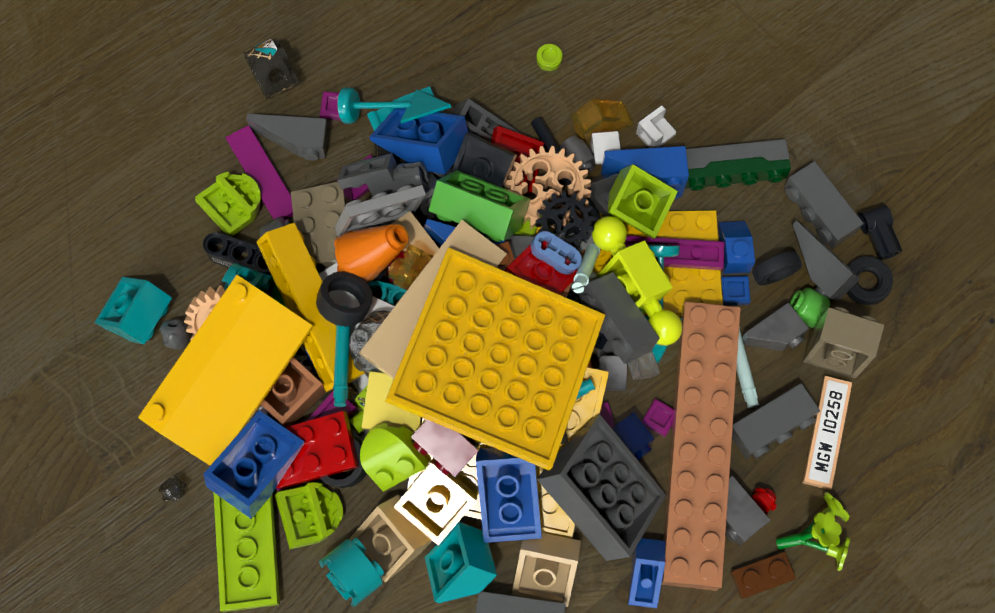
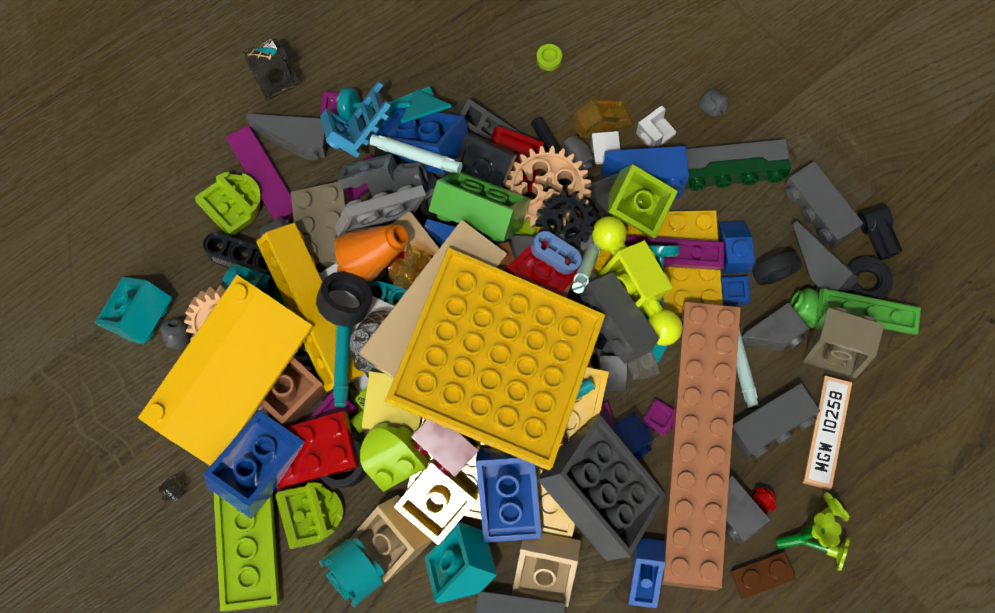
none -> dark azure plate [320,80,391,158]
none -> light aqua piece [370,134,462,174]
none -> dark grey piece [699,88,730,117]
none -> bright green tile [816,289,921,335]

